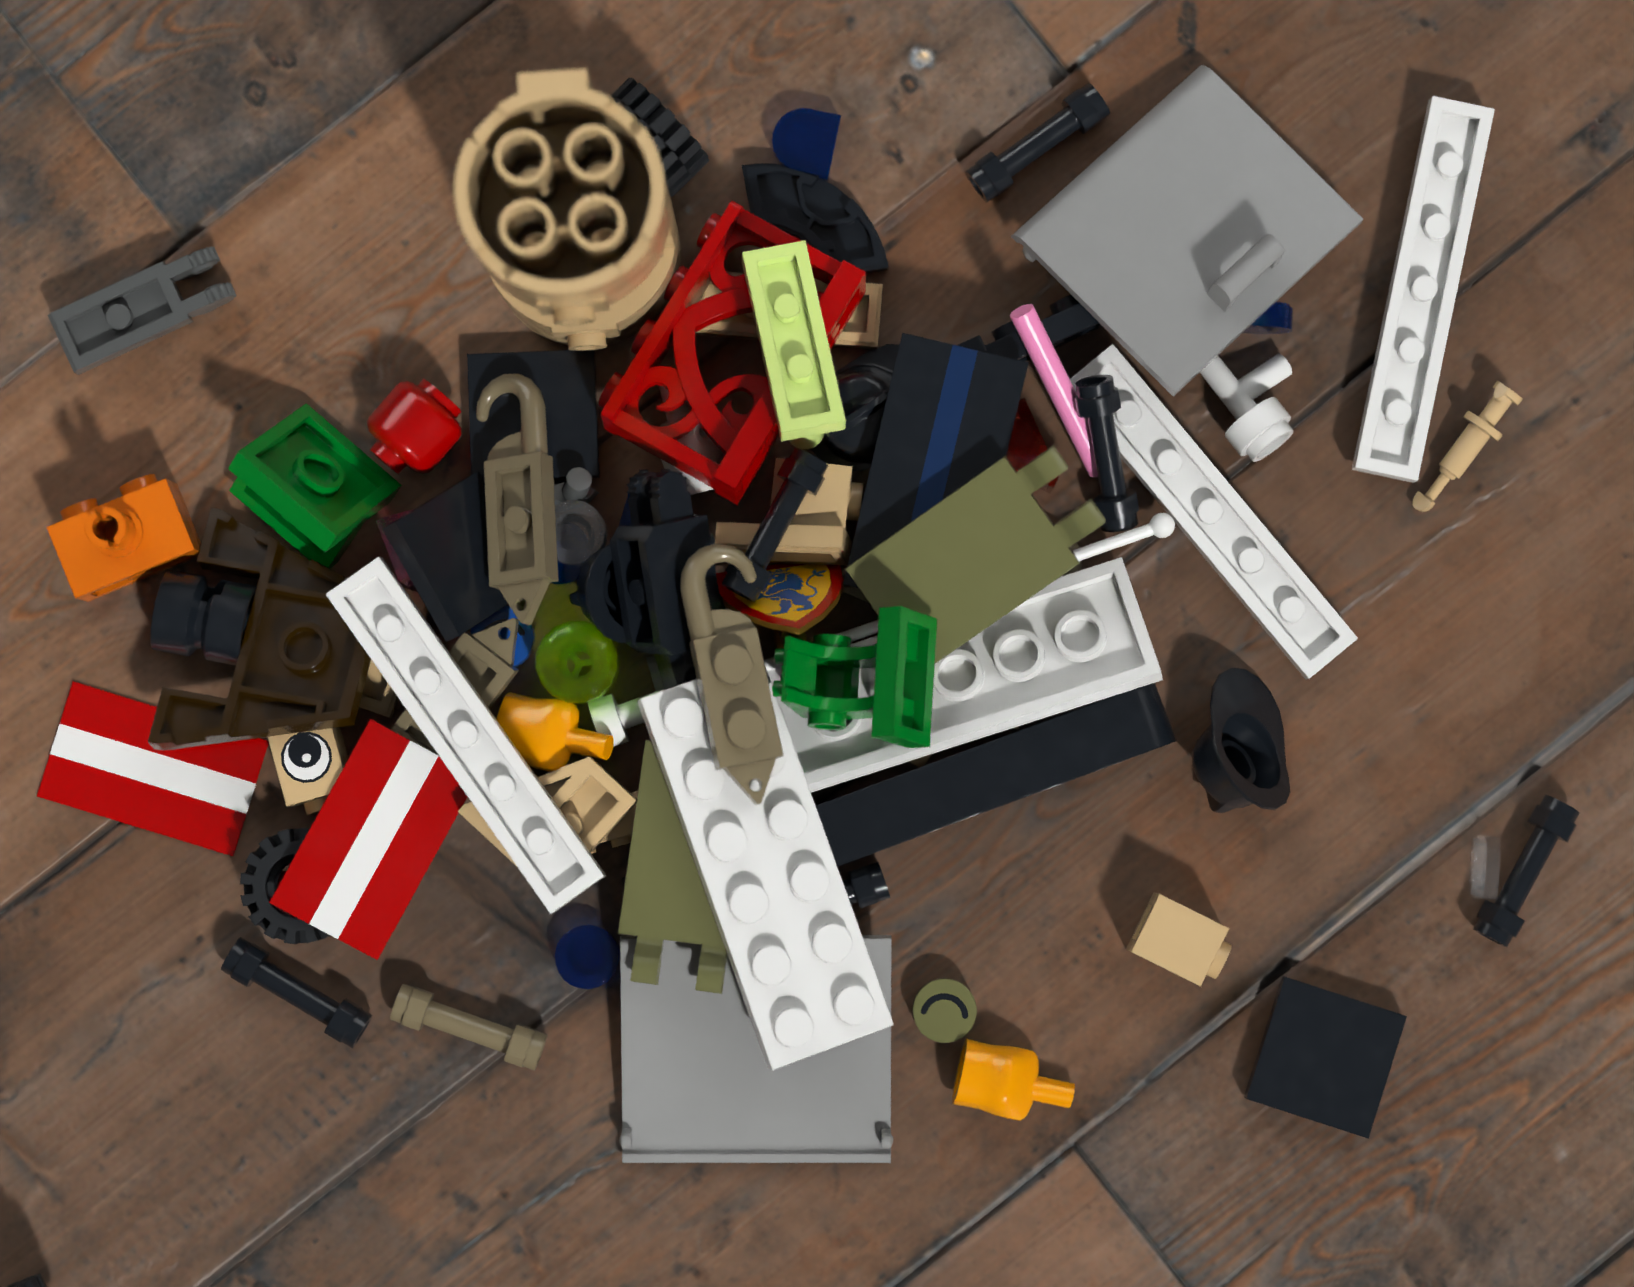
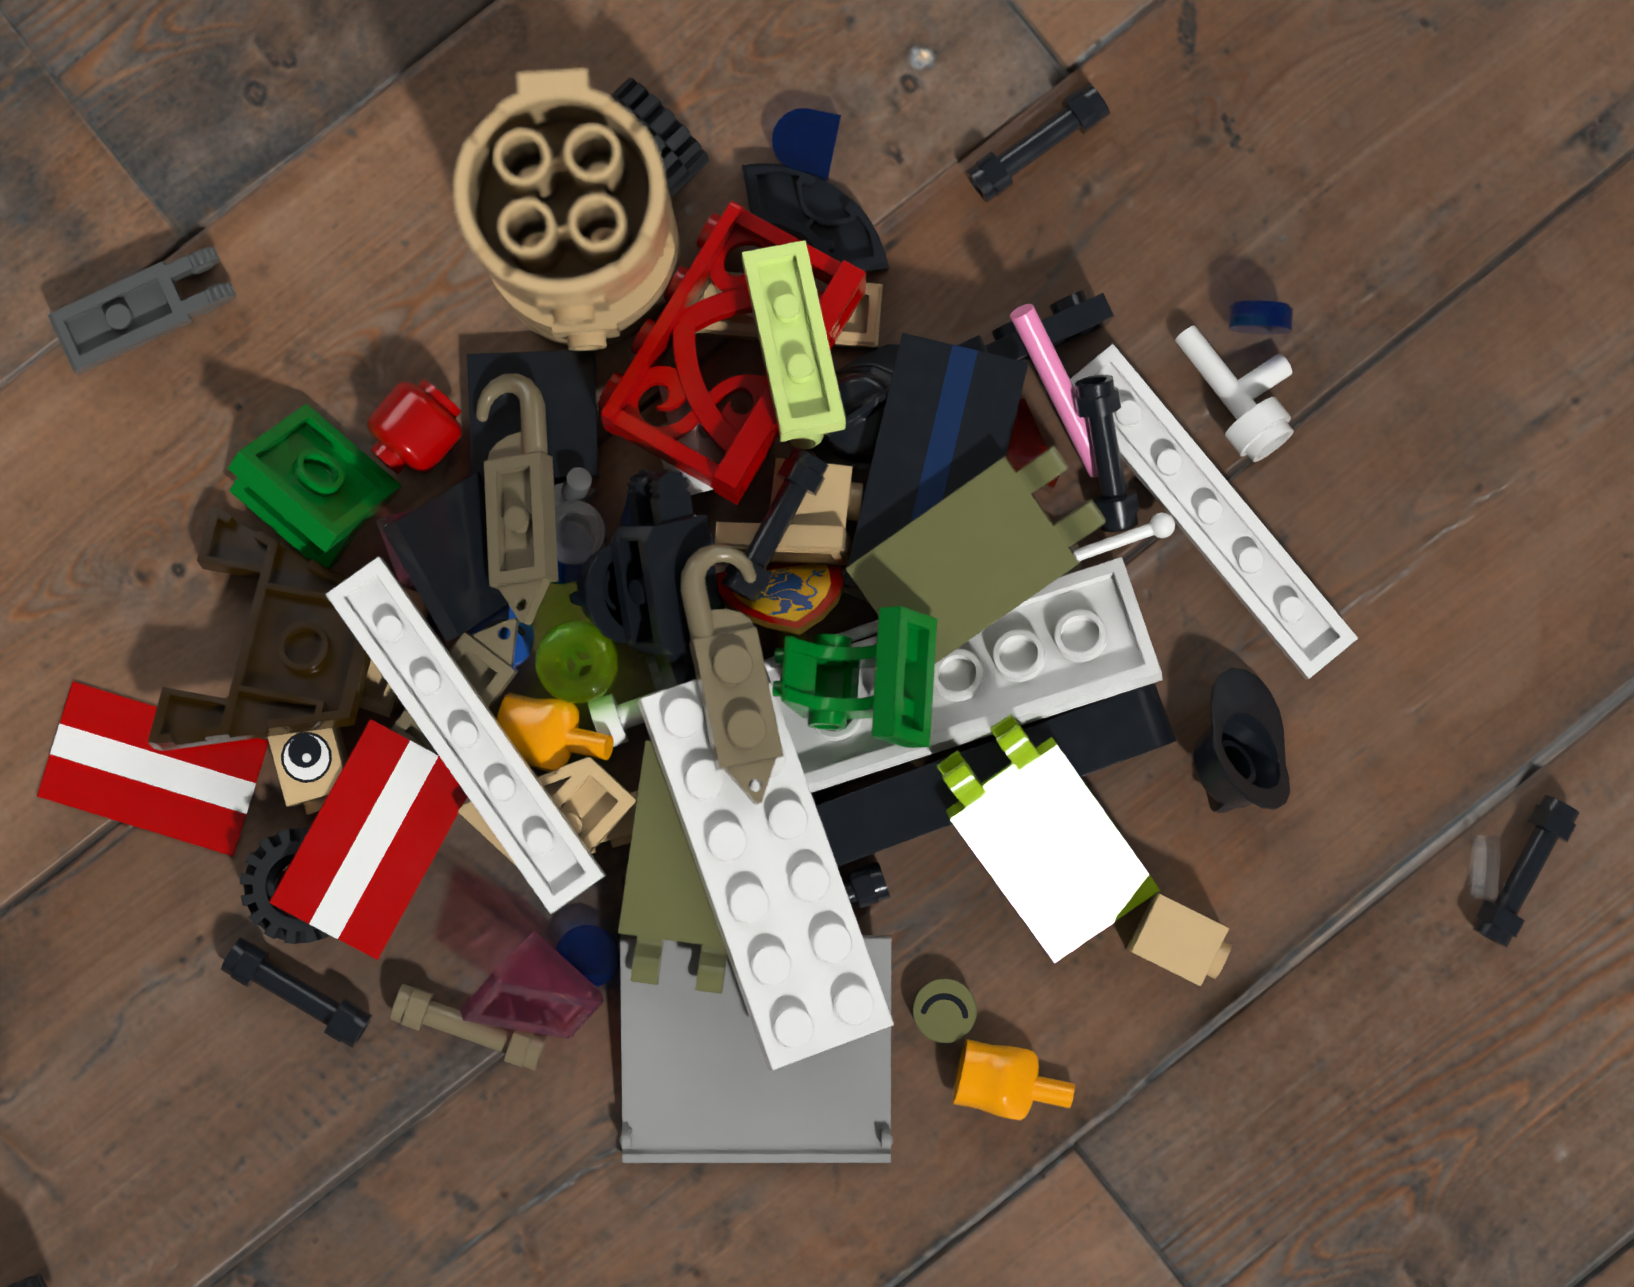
orange brick [47,474,201,602] -> none
black wheel [151,569,257,665] -> none
light grey container [1011,65,1363,397] -> none
black tile [1244,976,1407,1139] -> none
white plate [1352,96,1495,483] -> none
tan piece [1412,381,1522,512] -> none
none -> clear pink slope [460,931,604,1039]
none -> tile [937,714,1160,962]

